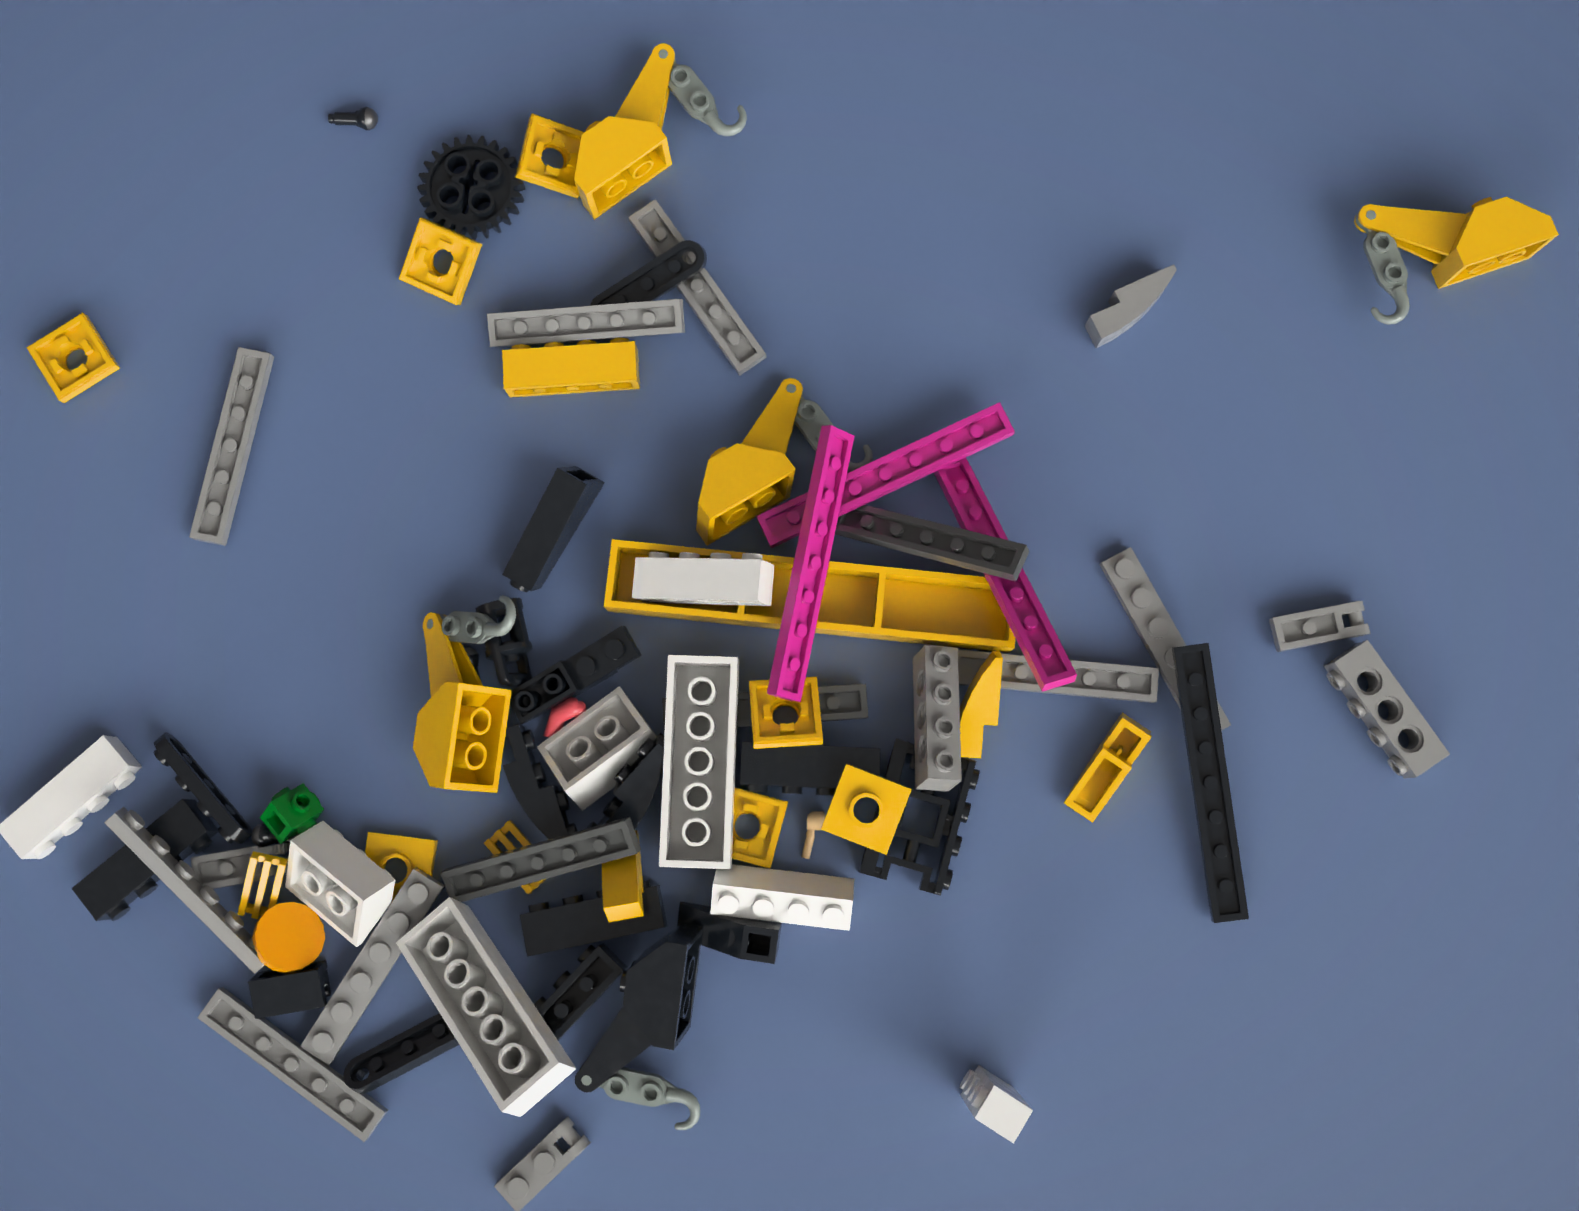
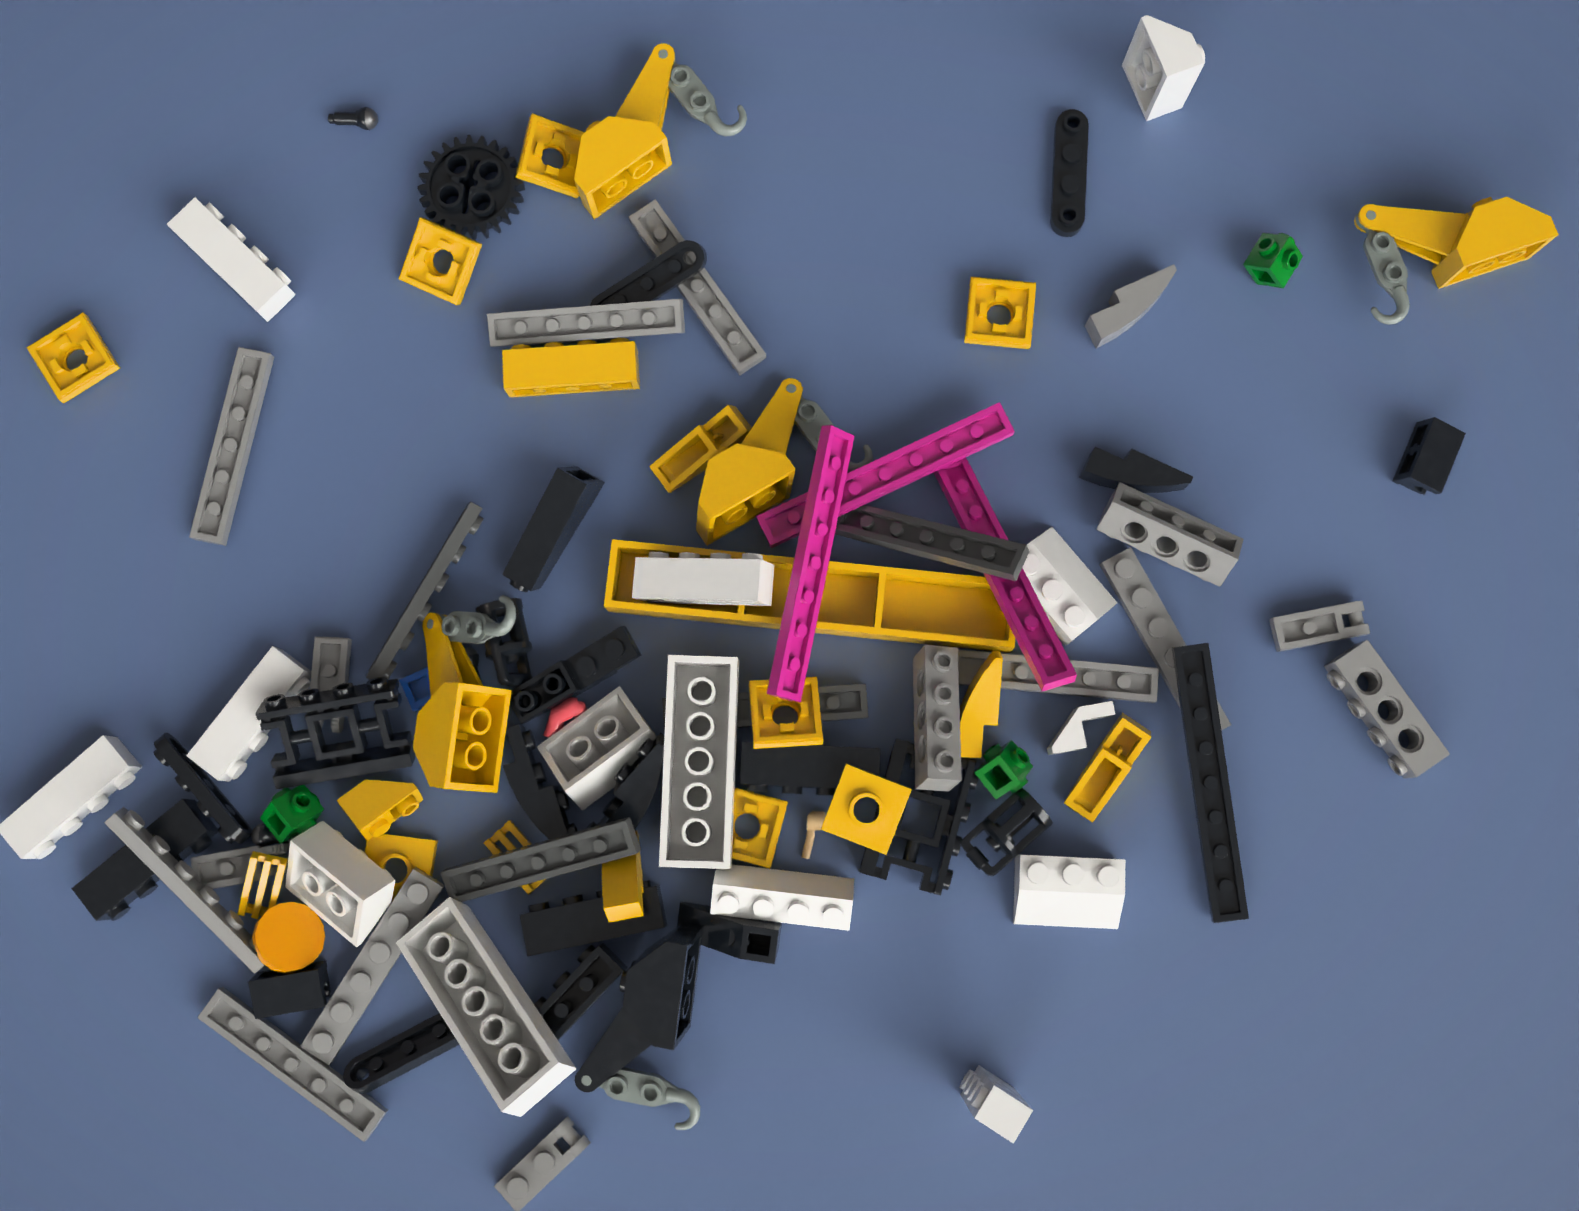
none -> white brick [167,197,296,322]
none -> white brick [186,646,312,782]
none -> black fence [255,677,416,790]
none -> light grey hinge [310,636,352,733]
none -> yellow slope [336,779,424,841]
none -> dark grey plate [365,502,484,680]
none -> blue plate [399,667,431,712]
none -> yellow slope [649,405,752,493]
none -> black piece [961,788,1053,876]
none -> yellow piece [964,277,1036,349]
none -> green brick [974,740,1033,799]
none -> white slope [1013,855,1126,929]
none -> white slope [1022,527,1117,646]
none -> white slope [1047,701,1115,755]
none -> black plate [1050,109,1089,237]
none -> black slope [1079,447,1193,493]
none -> light grey brick [1096,482,1244,587]
none -> white slope [1122,15,1205,121]
none -> green brick [1243,233,1303,288]
none -> black hinge [1392,417,1466,495]

